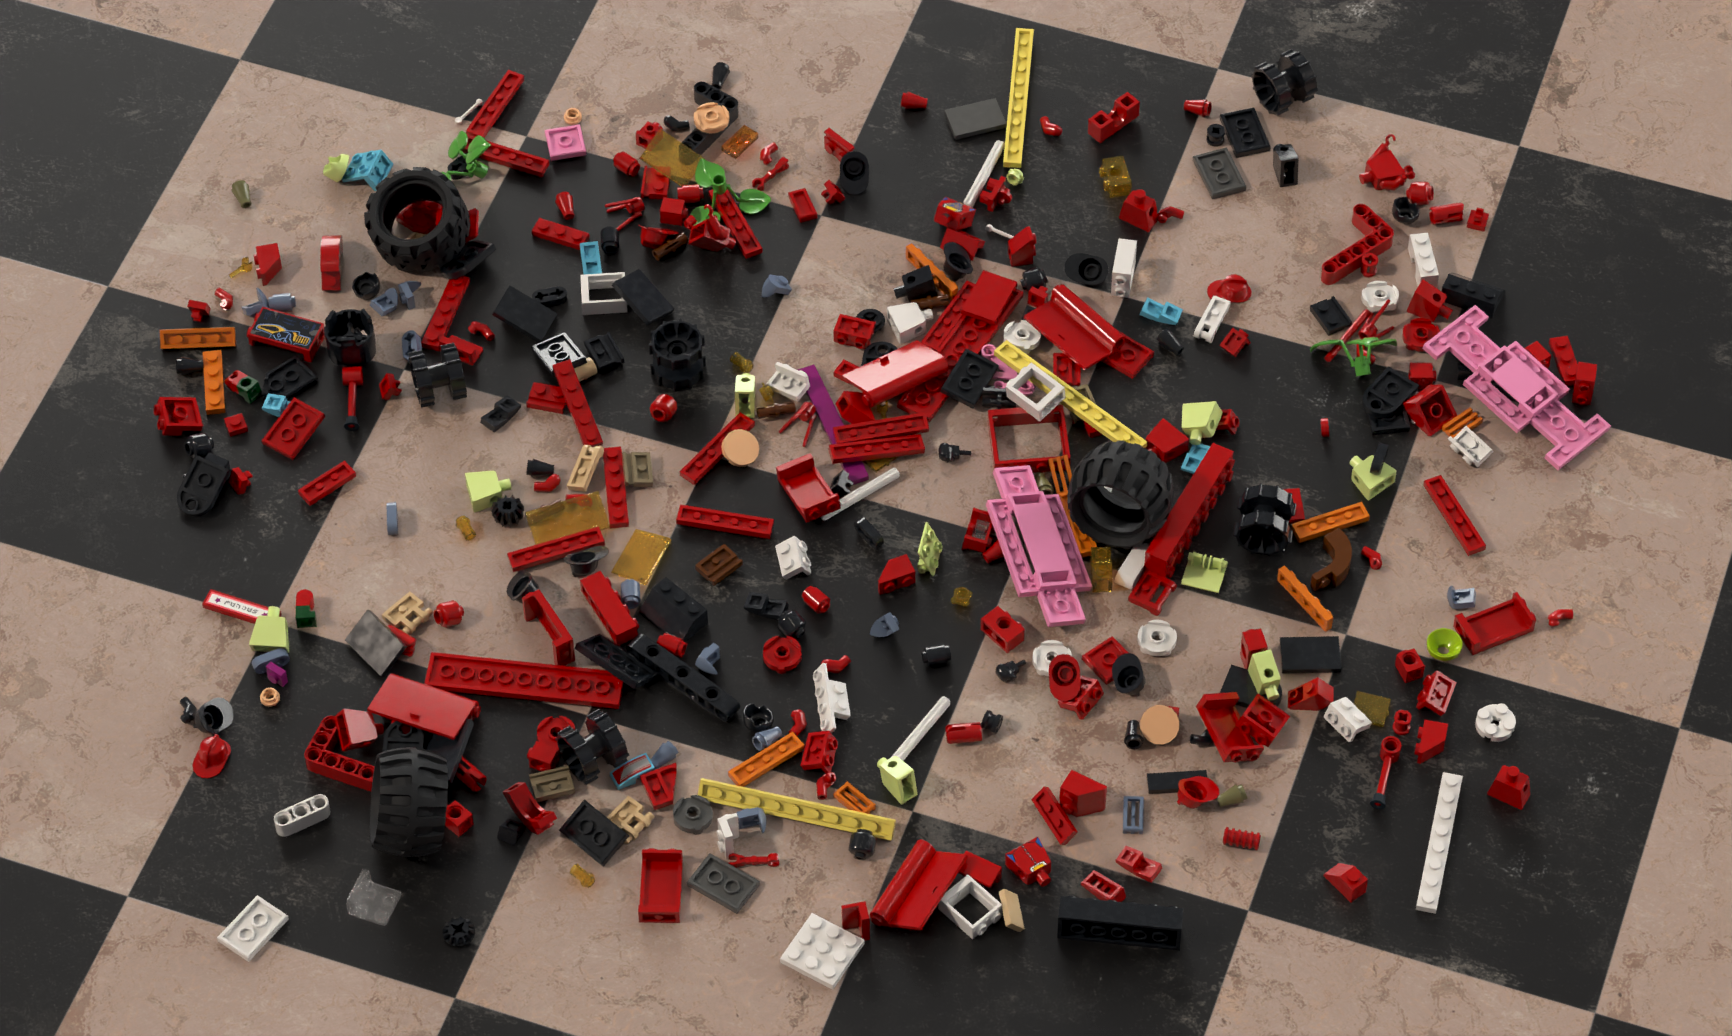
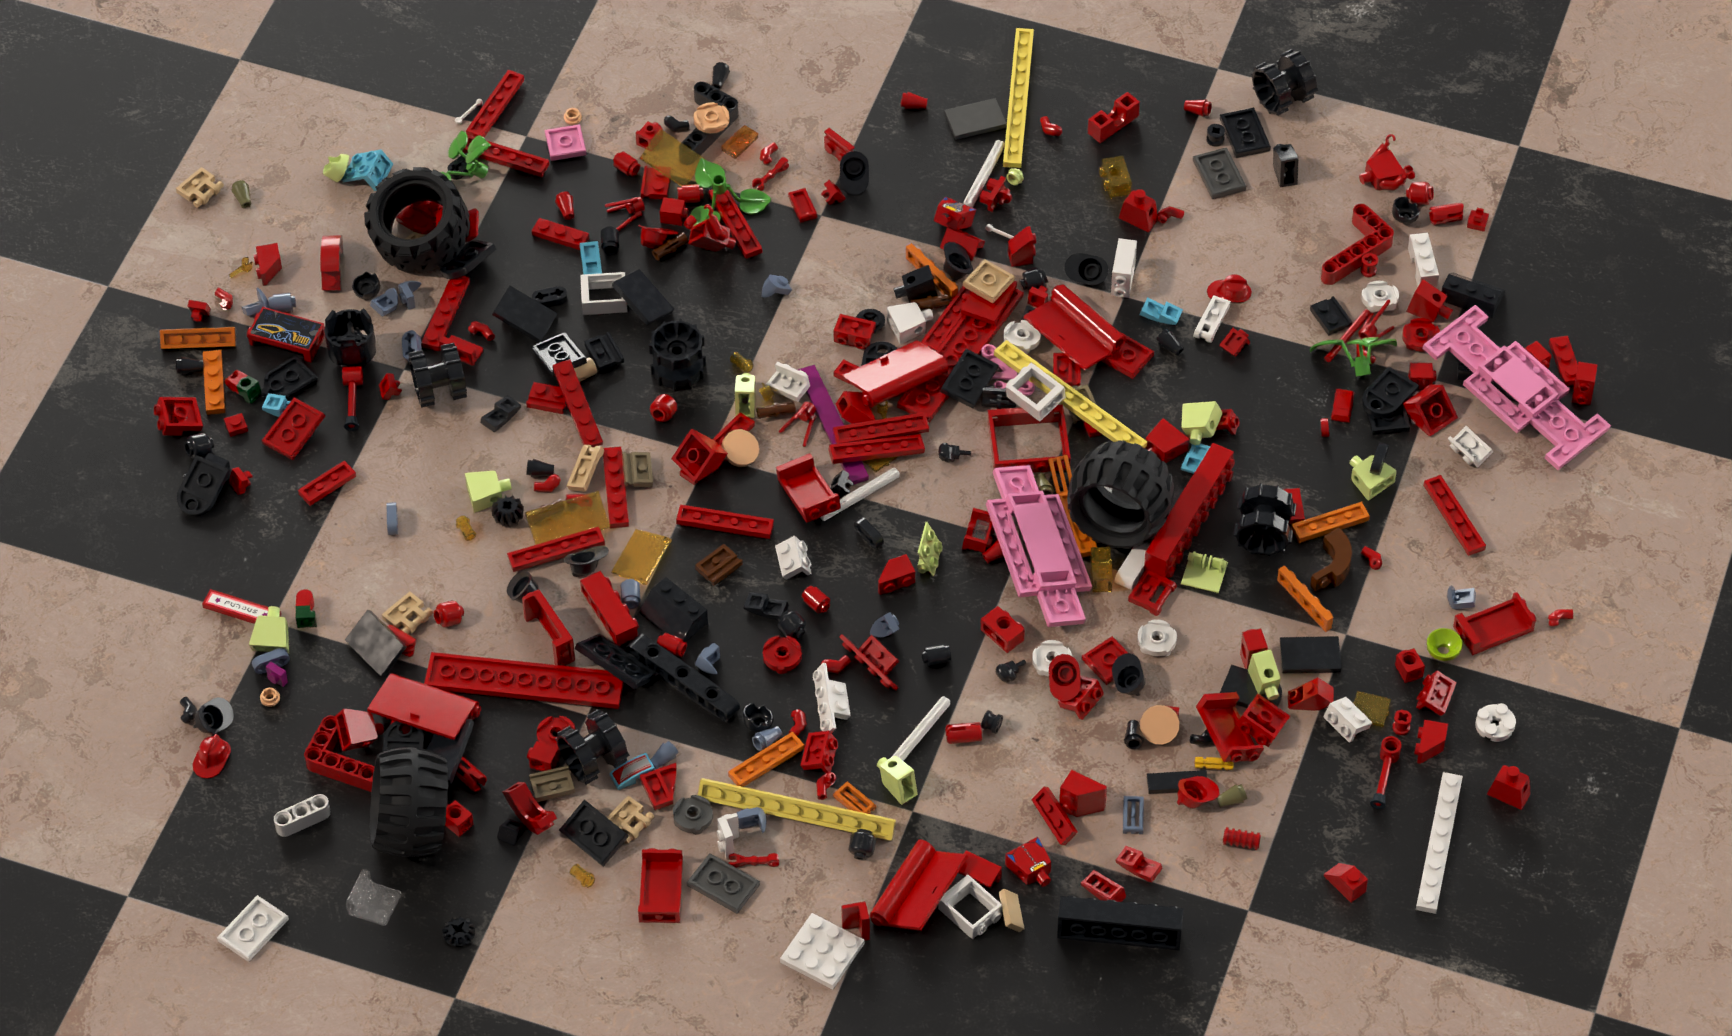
clear yellow plate [951,587,972,607] -> none
orange tile [1442,407,1483,438] -> none
none -> tan plate [176,167,224,208]
none -> red slope [671,429,728,482]
none -> red bracket [840,635,899,690]
none -> tan plate [963,259,1015,303]
none -> yellow axle [1194,757,1234,770]
none -> red tile [1331,389,1355,423]

